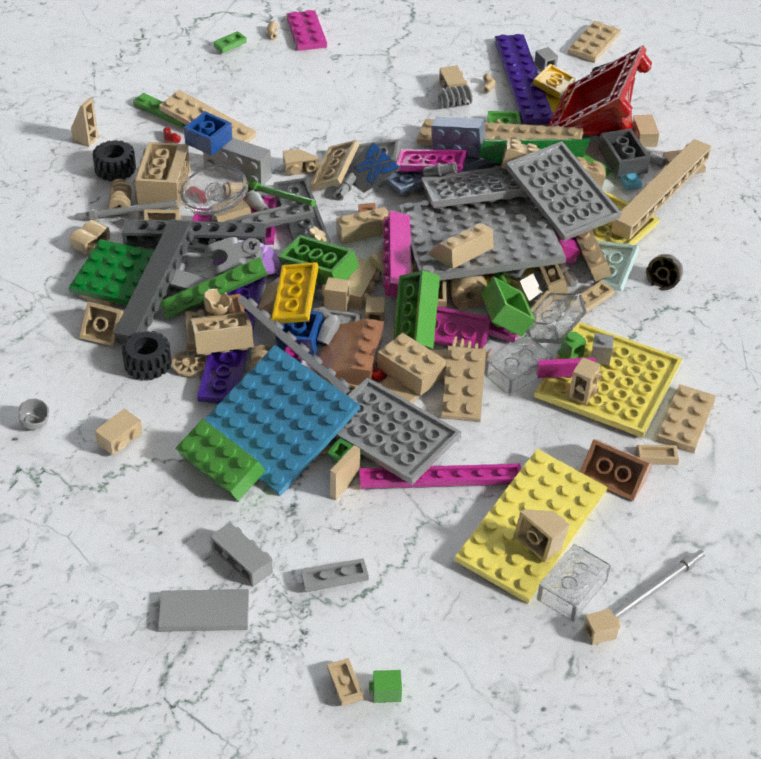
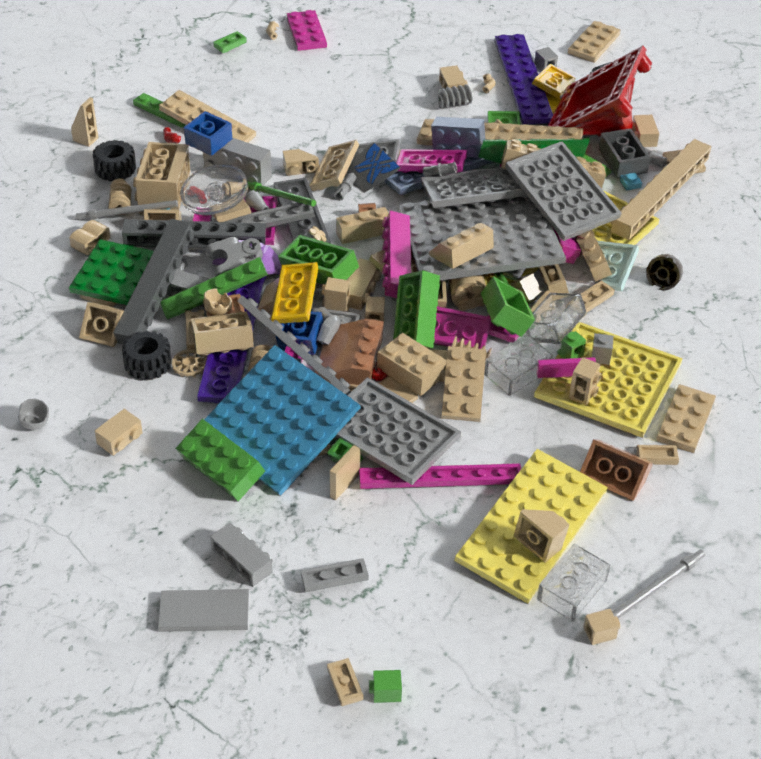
light grey axle [558,263,578,287] -> none

